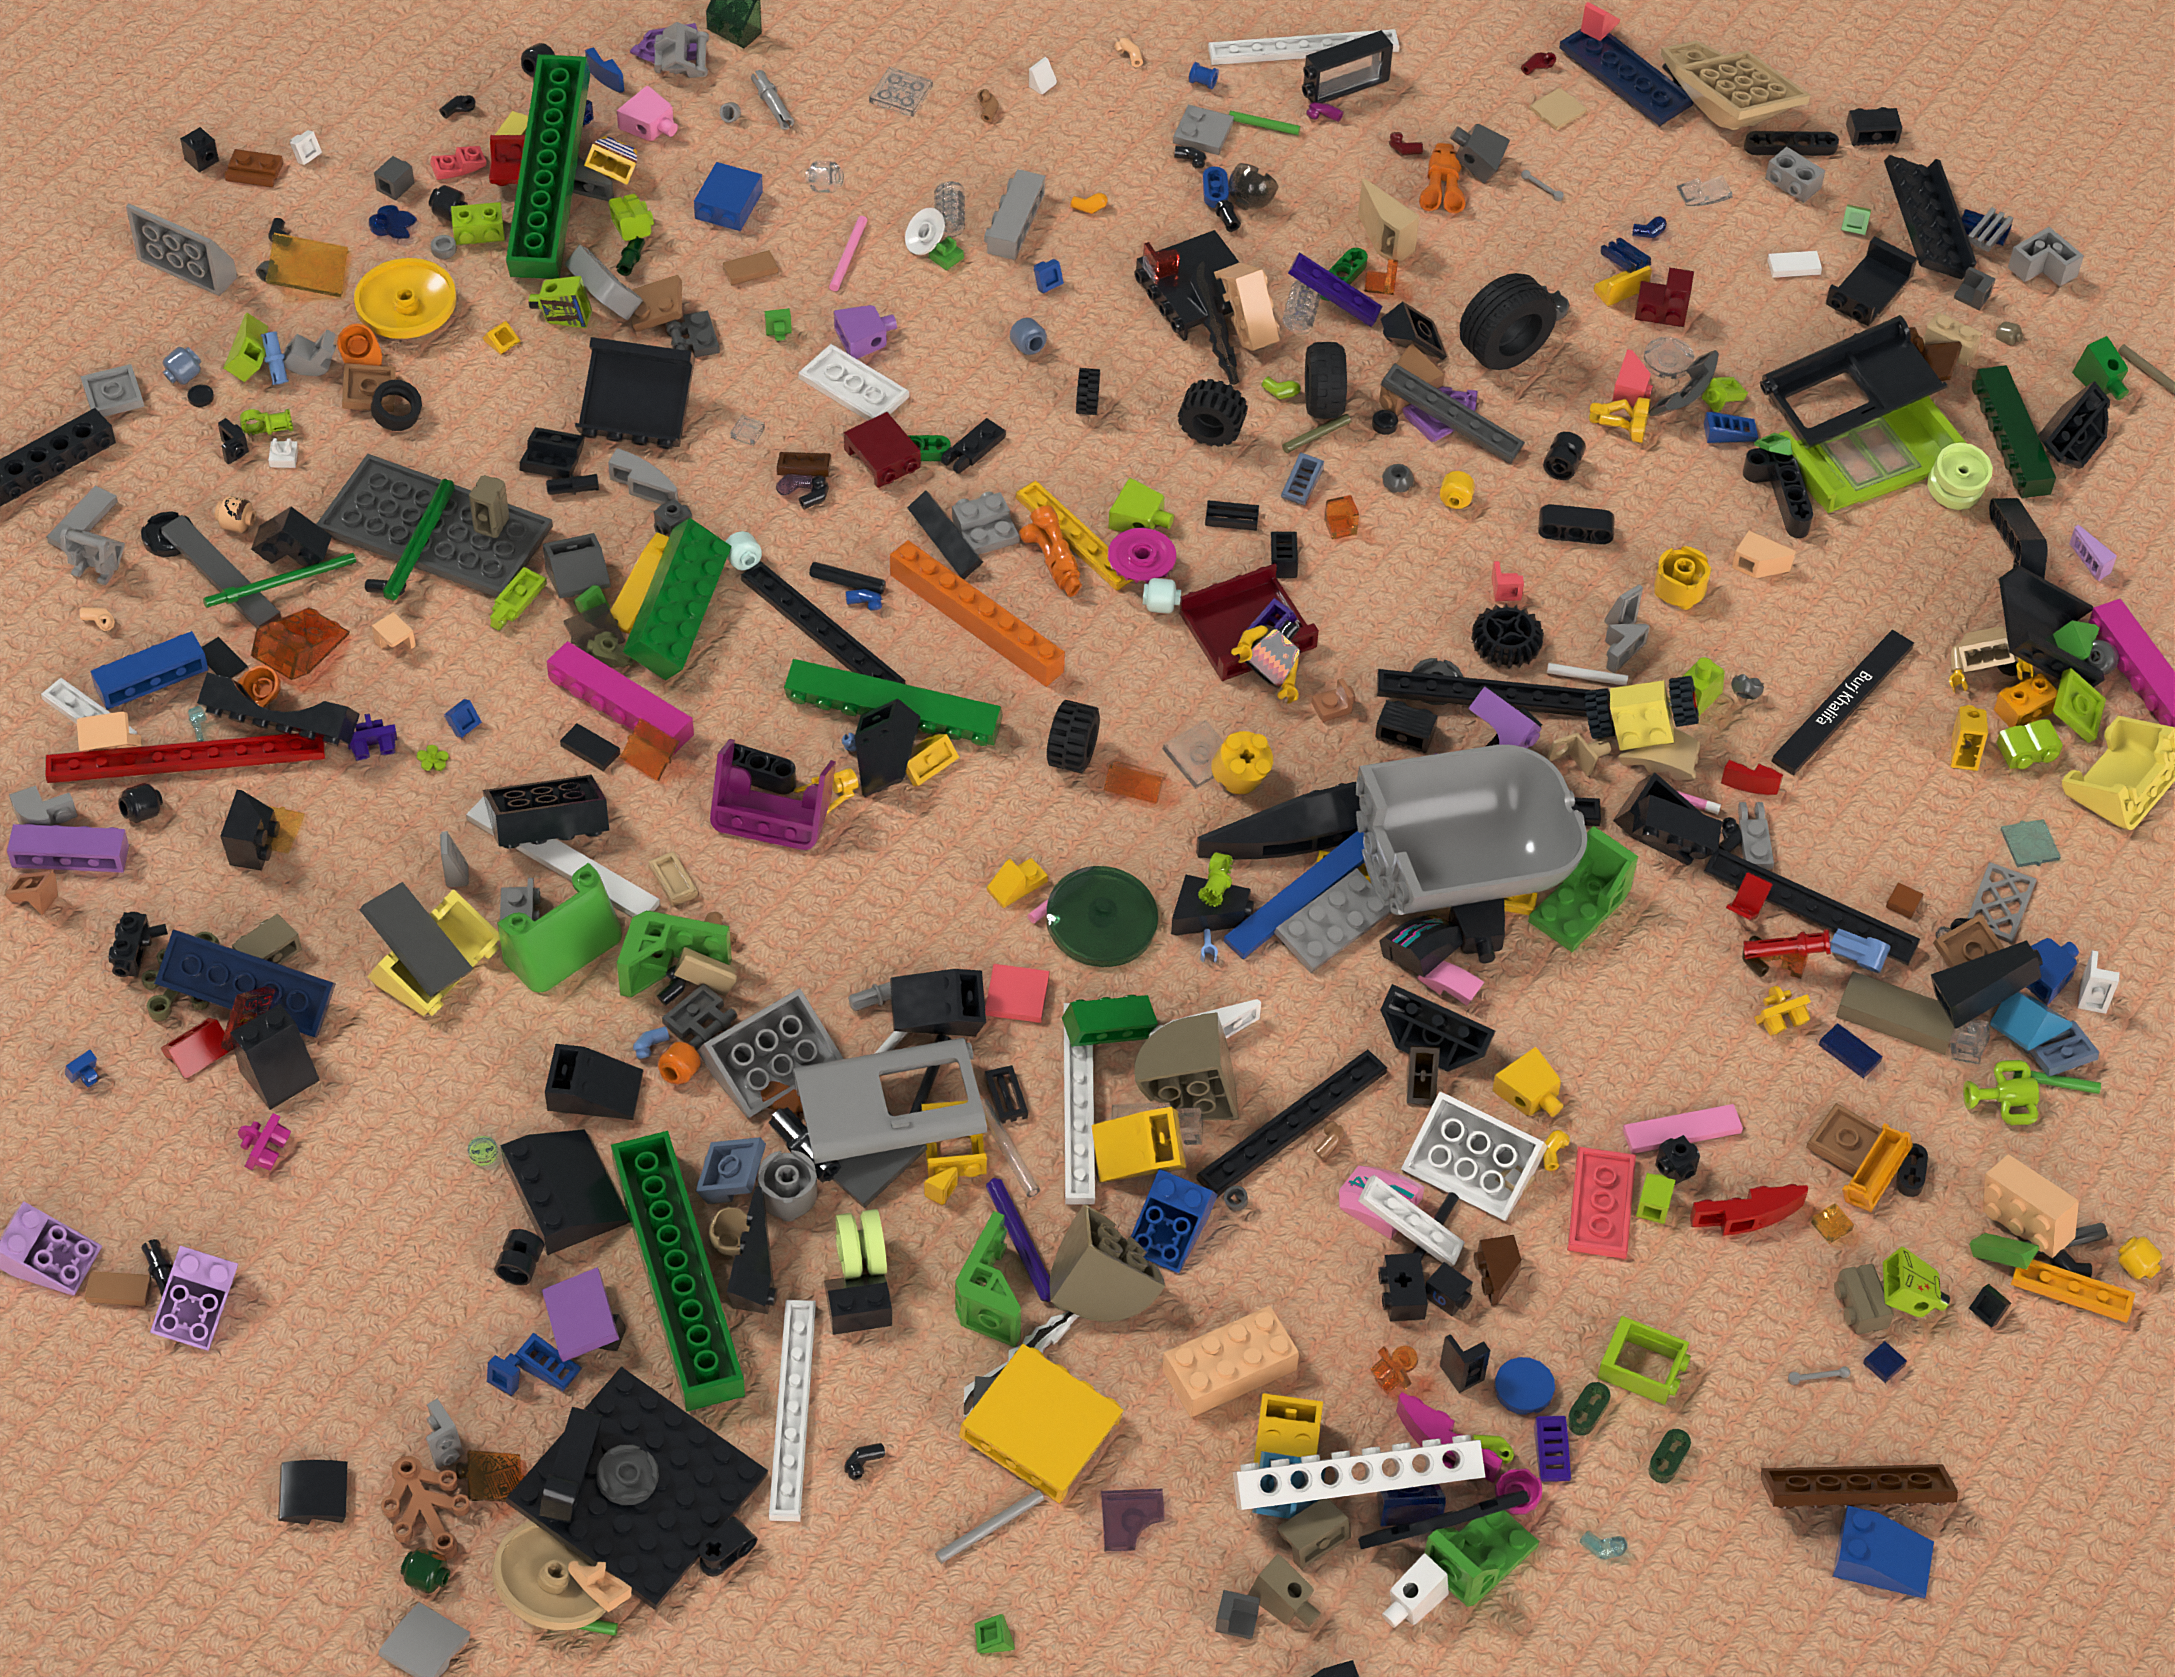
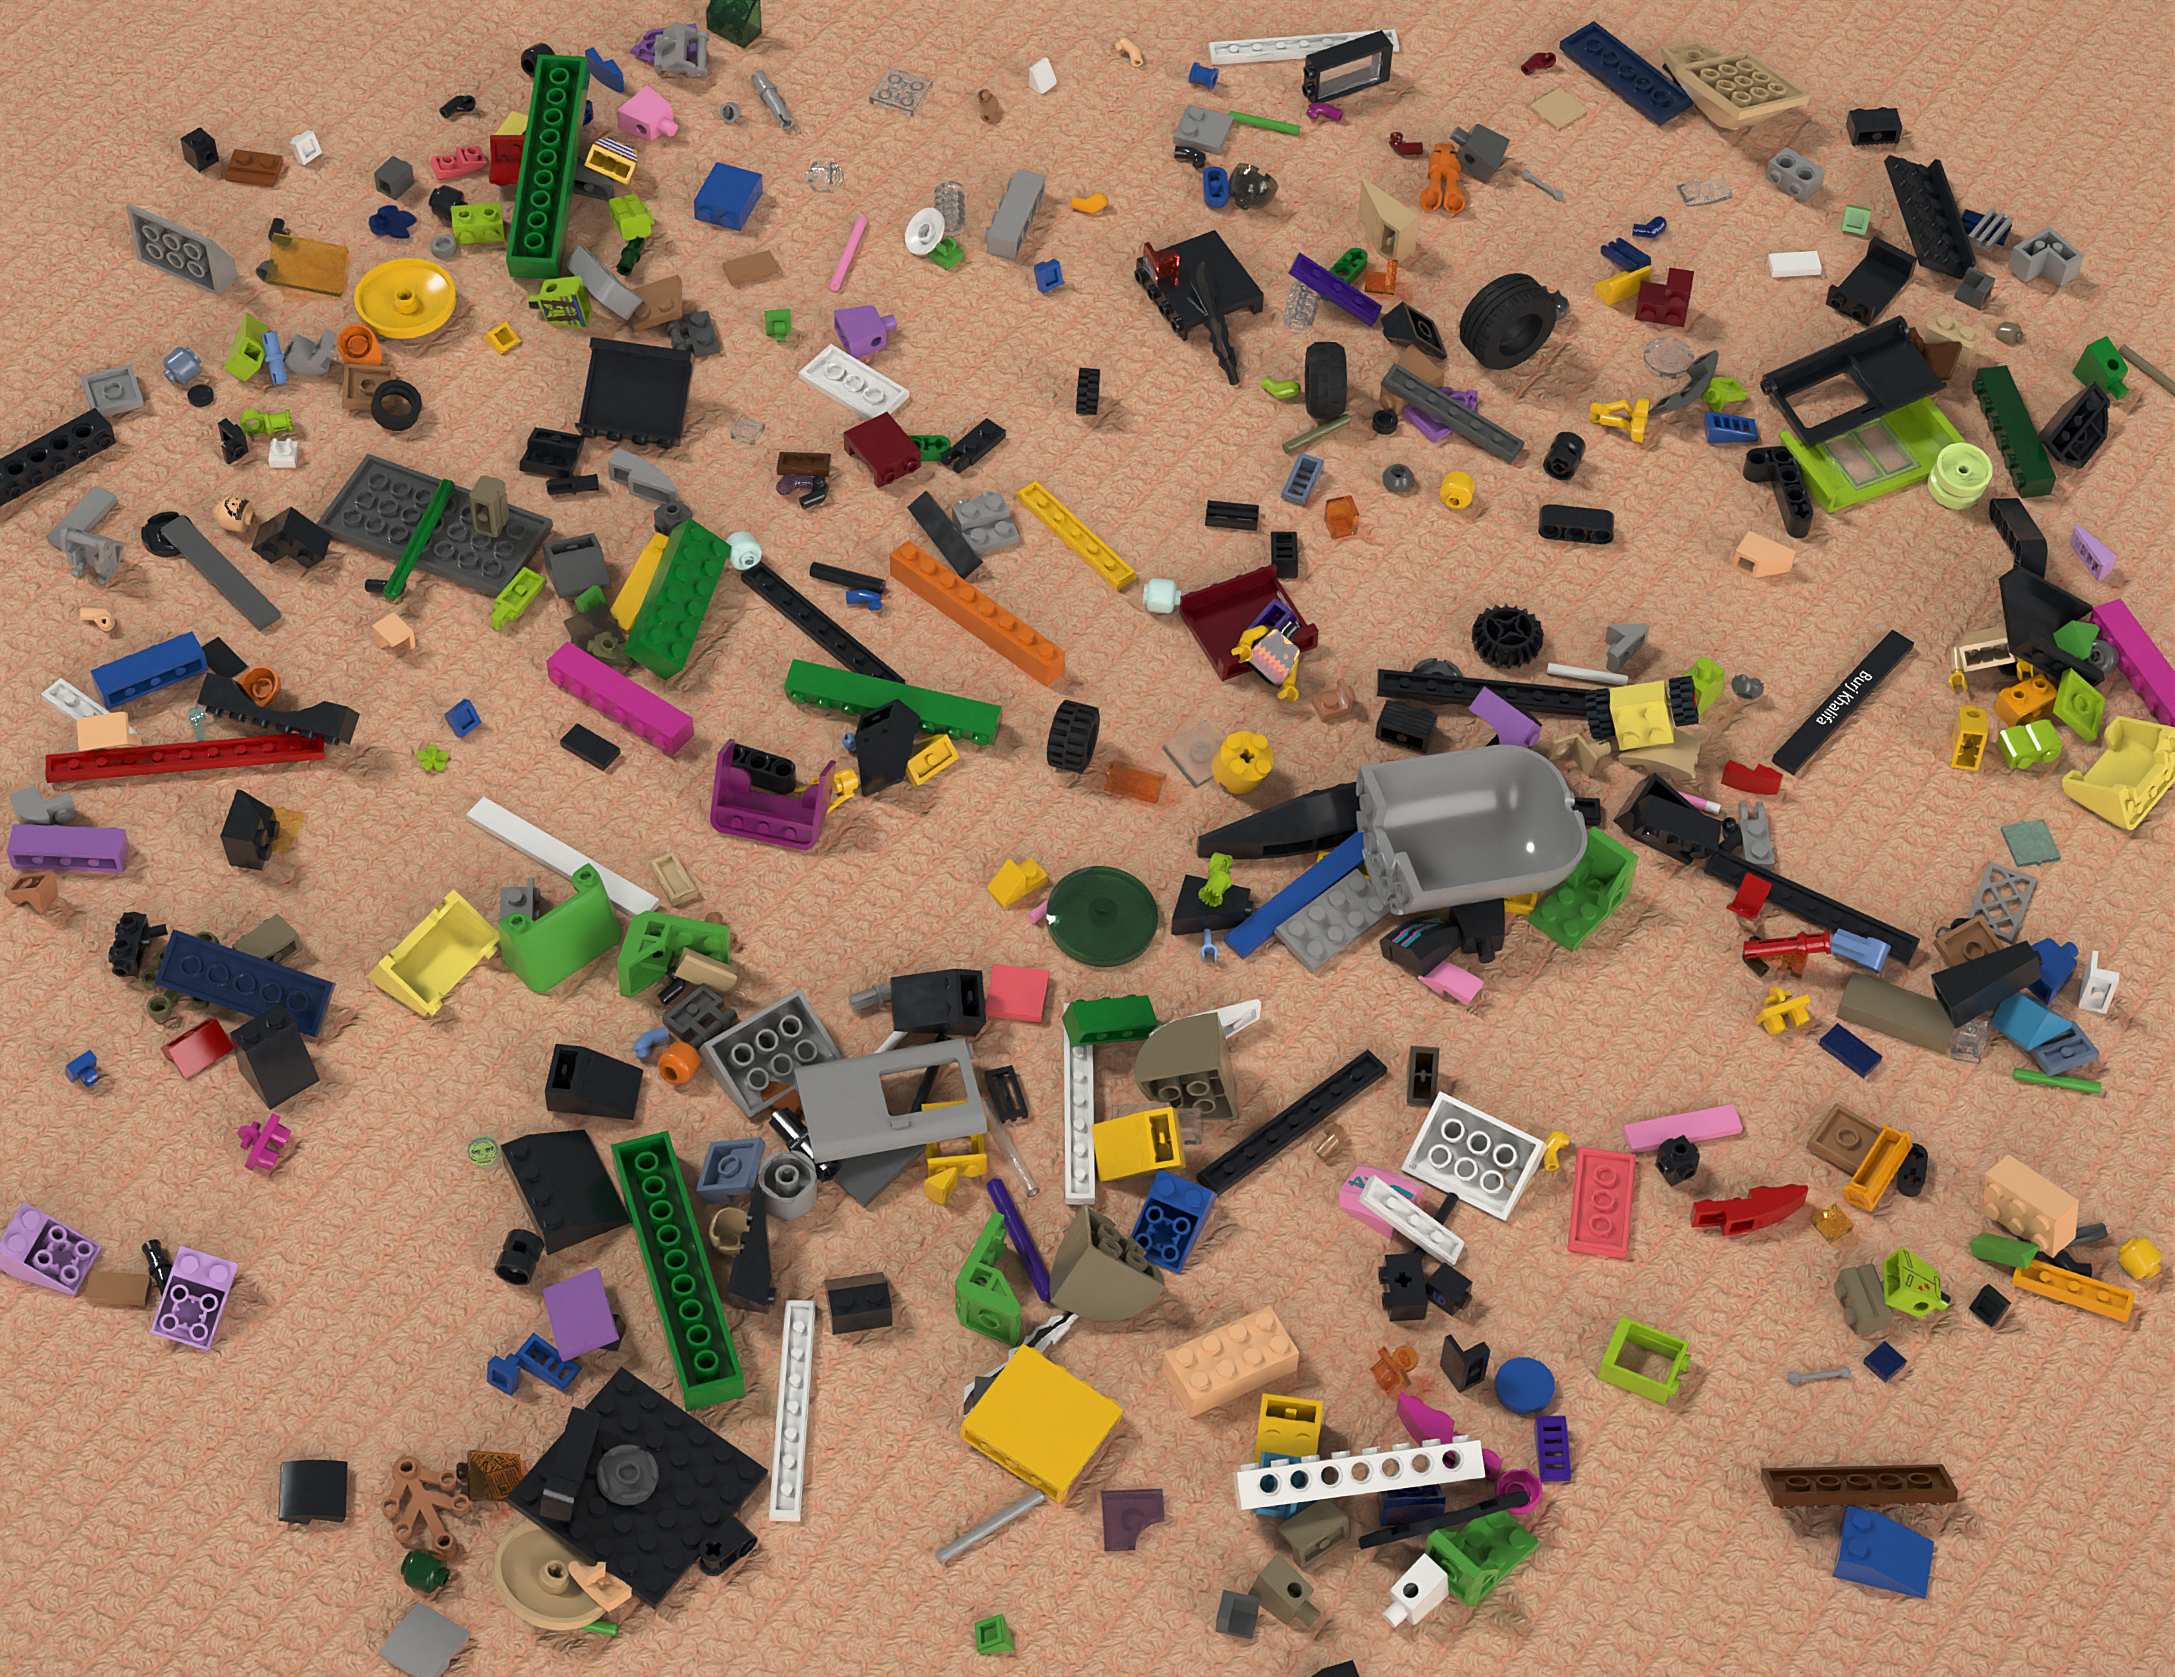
black head [118,783,163,823] -> none
green bar [203,553,356,608] -> none
clear red tile [221,986,275,1052] -> none
clear orange slope [251,607,350,680] -> none
dark purple hips [348,713,397,761] -> none
dark grey tile [359,882,473,998] -> none
light grey bracket [426,1398,464,1469] -> none
light grey slope [440,831,469,887] -> none
black slope [483,775,609,849] -> none
clear orange piece [620,718,680,781] -> none
yellowish green wheel [835,1209,887,1280] -> none
black arm [844,1443,885,1480] -> none
sand blue head [1010,317,1047,355] -> none
orange piece [1019,505,1082,597] -> none
lime torso [1108,478,1174,532] -> none
dark pink gear [1108,528,1176,584] -> none
black tyre [1178,379,1248,447] -> none
light nougat wedge [1214,263,1280,351] -> none
black pin [1215,200,1241,232] -> none
dark grey hinge [1224,1186,1248,1211] -> none
black wedge [1380,984,1496,1072] -> none
lime arm [1472,1434,1514,1464] -> none
reddish brown slope [1474,1235,1522,1306] -> none
coral panel [1491,561,1524,601] -> none
yellow torso [1492,1047,1563,1117] -> none
clear green beam [1567,1382,1611,1435] -> none
clear light blue arm [1579,1530,1628,1559] -> none
coral slope [1581,2,1621,41] -> none
light grey slope [1604,584,1643,626] -> none
coral slope [1612,349,1653,407] -> none
lime brick [1636,1173,1676,1224] -> none
clear green beam [1648,1429,1691,1483] -> none
yellow brick [1654,546,1711,610] -> none
black beam [1744,131,1839,156] -> none
bright green slope [1754,433,1793,455] -> none
dark orange tile [1886,882,1924,919] -> none
lime piece [1963,1060,2039,1126] -> none

